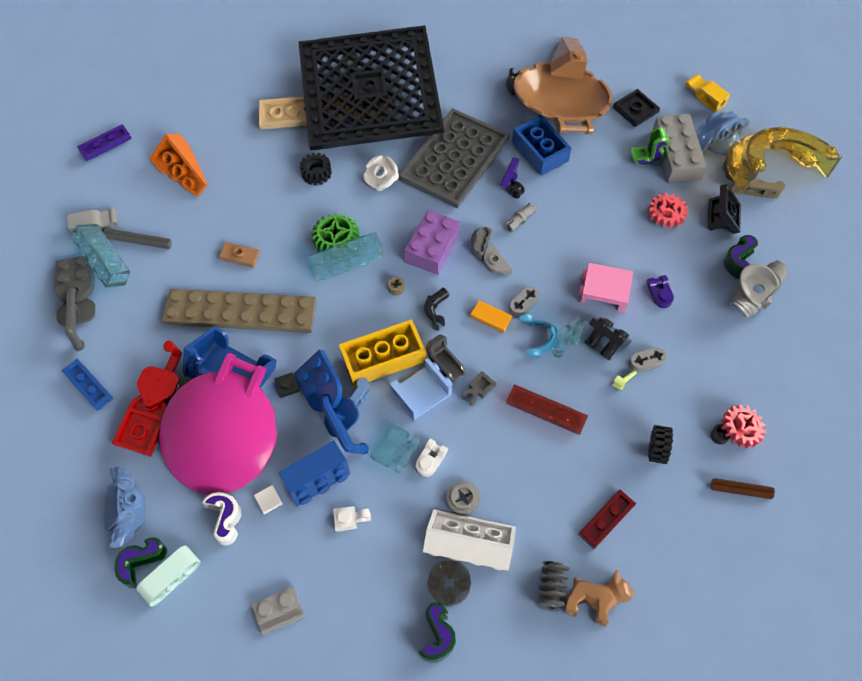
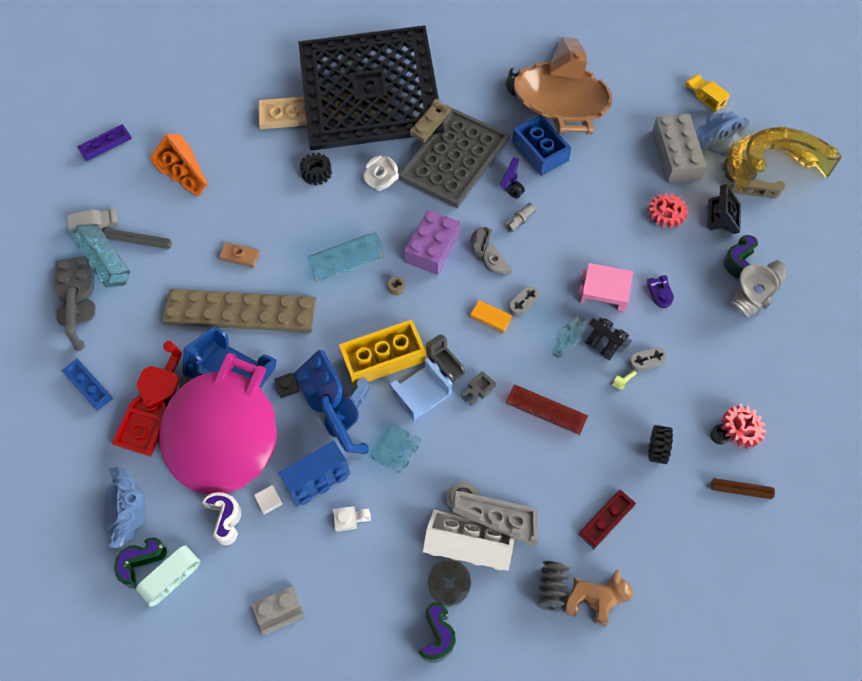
bright green gear [311,213,360,258] -> none
white plate [416,438,448,477] -> none
black piece [424,287,449,331] -> none
dark azure helmet [518,315,560,359] -> none
black tile [613,89,660,127] -> none
bright green animal [631,127,669,166] -> none
none -> dark tan plate [410,99,451,143]
none -> light grey wing [452,490,538,547]

